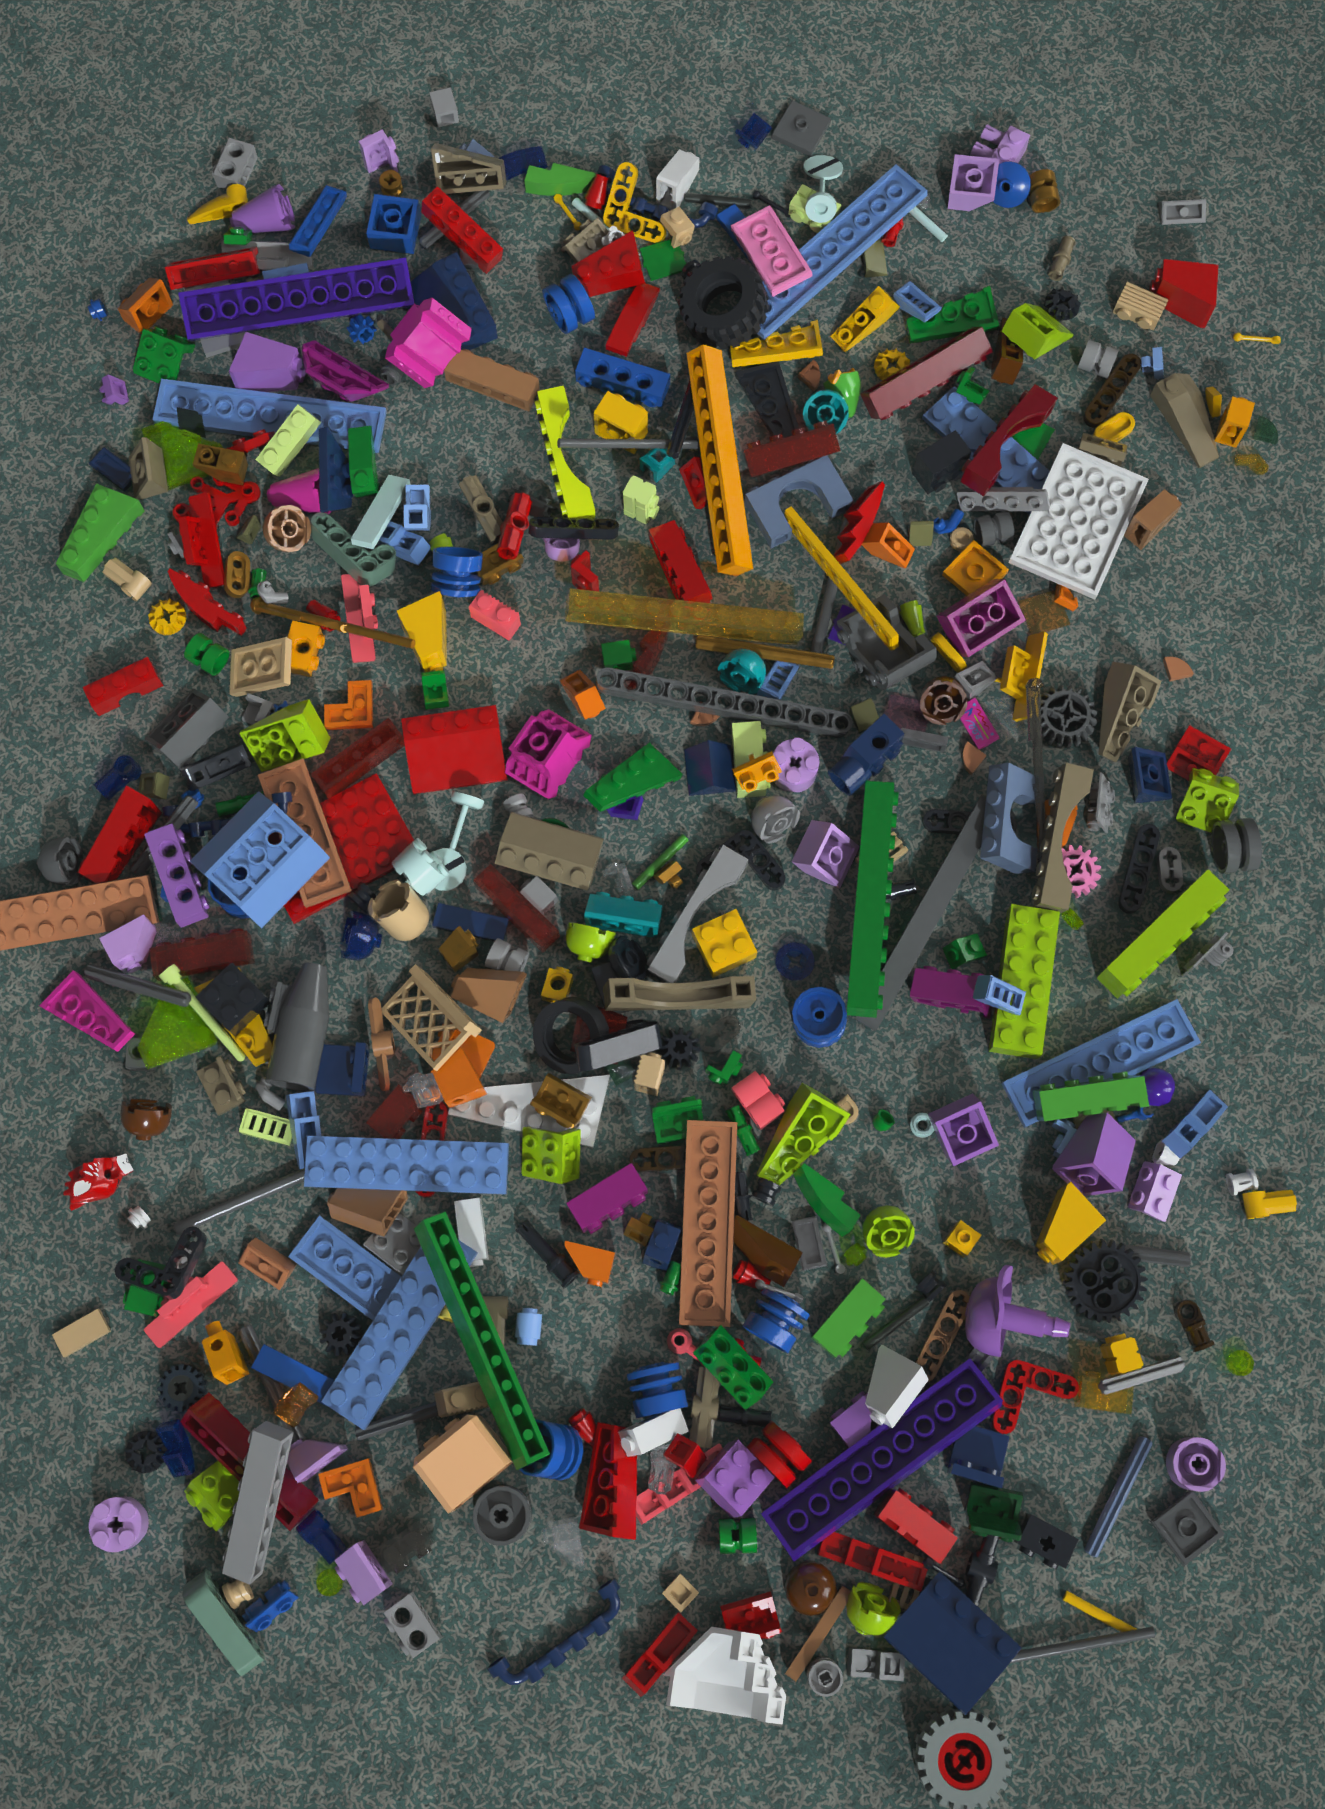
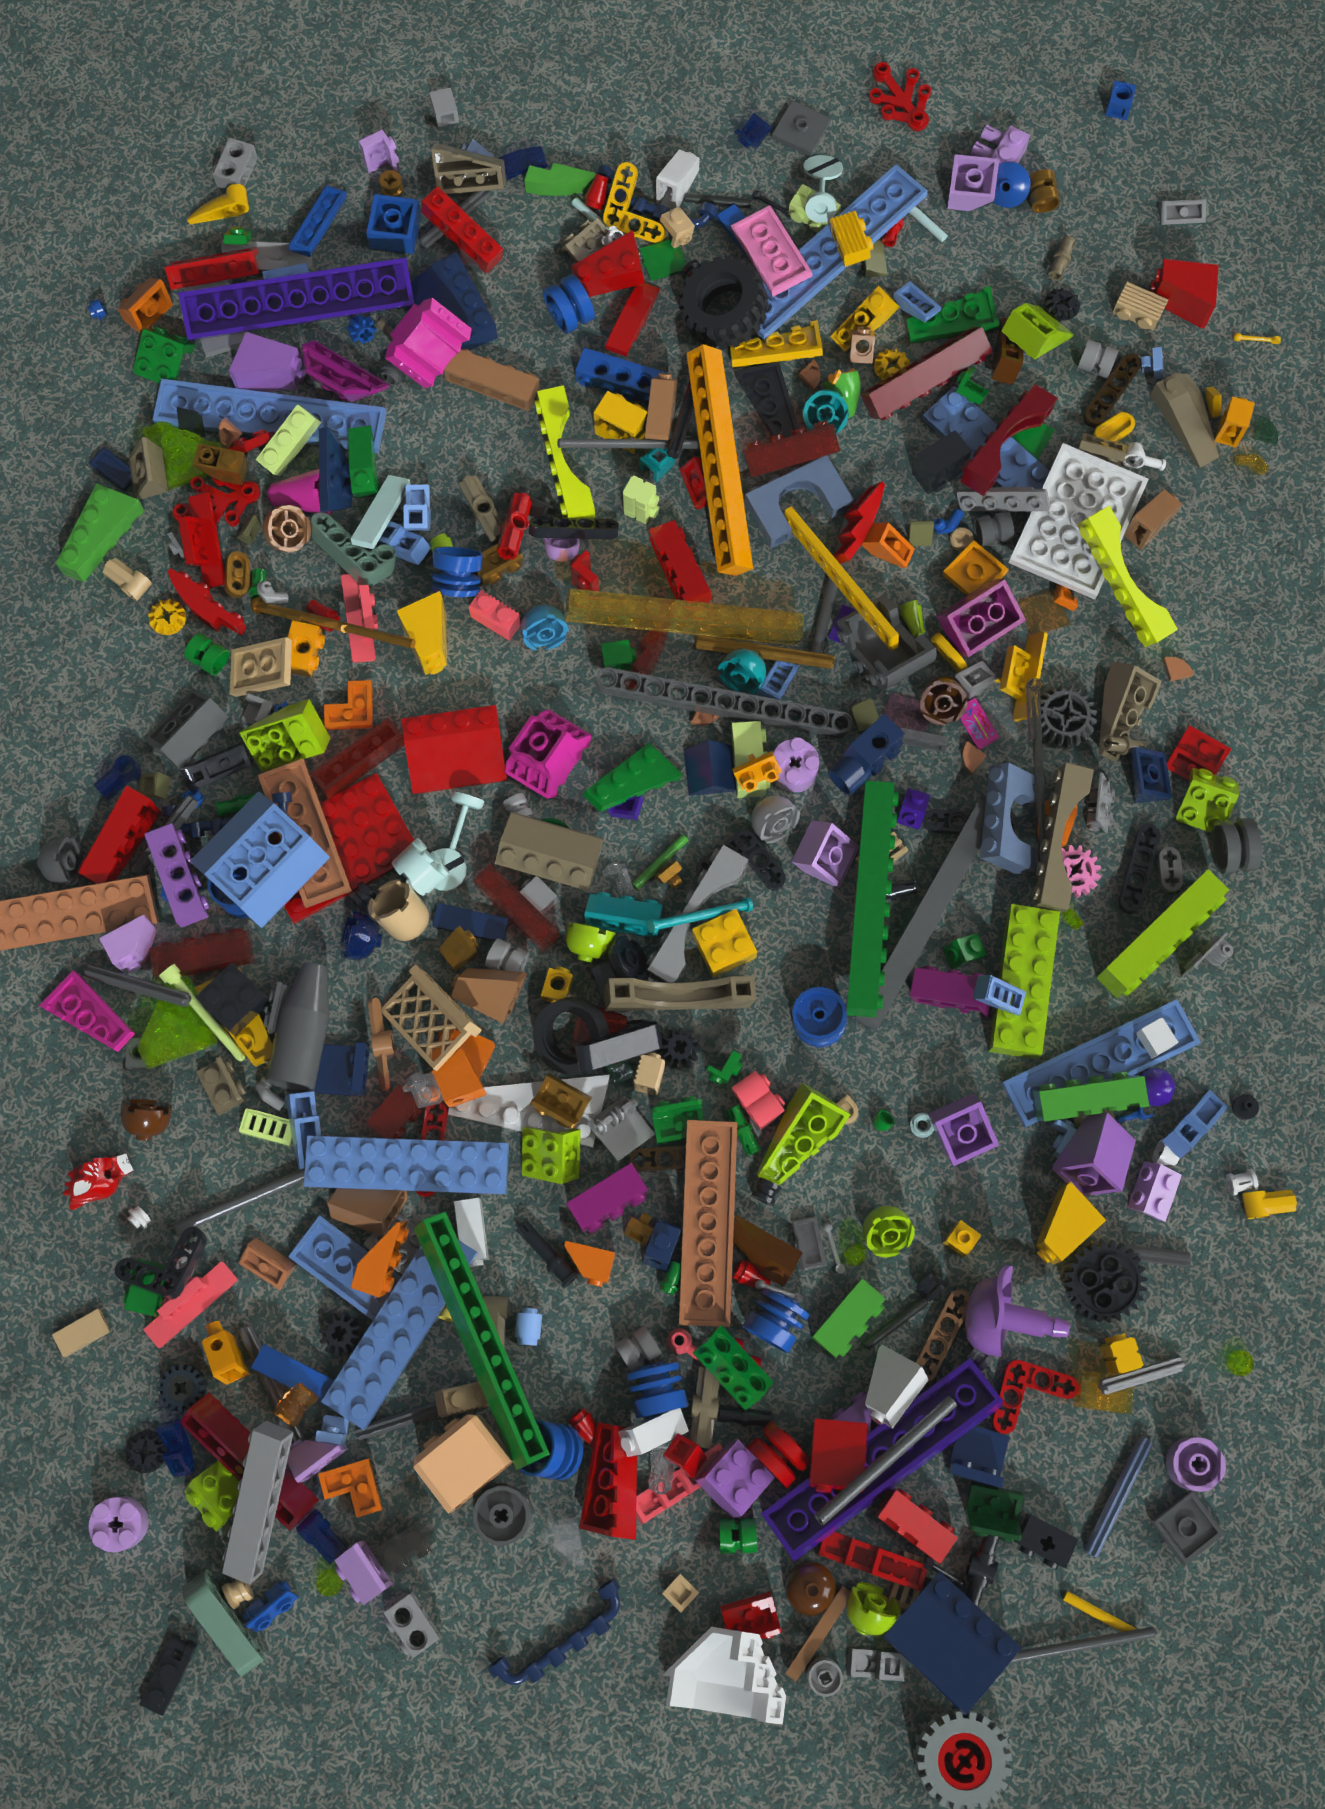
red arch [82,657,164,716] -> none
medium lavender tile [99,374,129,405] -> none
medium lavender cone [230,184,295,233] -> none
green bracket [421,670,449,710] -> none
yellow hinge [554,194,582,231] -> none
orange slope [560,670,606,720] -> none
red slope [622,1612,698,1697] -> none
black axle [735,1171,753,1221] -> none
clear blue gear [776,942,815,981] -> none
green slope [793,1163,860,1237] -> none
dark brown connector [1174,1300,1215,1352] -> none
none -> black plate [139,1633,198,1716]
none -> nougat tile [219,417,242,449]
none -> light blue bracket [315,1415,349,1445]
none -> orange slope [351,1220,409,1297]
none -> dark azure cylinder [521,605,569,650]
none -> light grey hinge [587,1096,655,1162]
none -> light grey wheel [614,1325,662,1373]
none -> medium nougat slope [645,373,677,440]
none -> teal bar [647,897,753,934]
none -> red brick [810,1419,868,1493]
none -> dark grey piece [814,1396,957,1525]
none -> yellow brick [830,210,873,267]
none -> medium nougat brick [849,327,875,364]
none -> red plant [869,62,931,131]
none -> dark purple bracket [897,788,930,829]
none -> neon yellow arch [1077,505,1178,647]
none -> dark tan pin [1101,735,1146,755]
none -> blue brick [1105,81,1136,120]
none -> white bar [1122,442,1166,471]
none -> white panel [1136,1018,1179,1059]
none -> black tile [1232,1094,1259,1120]

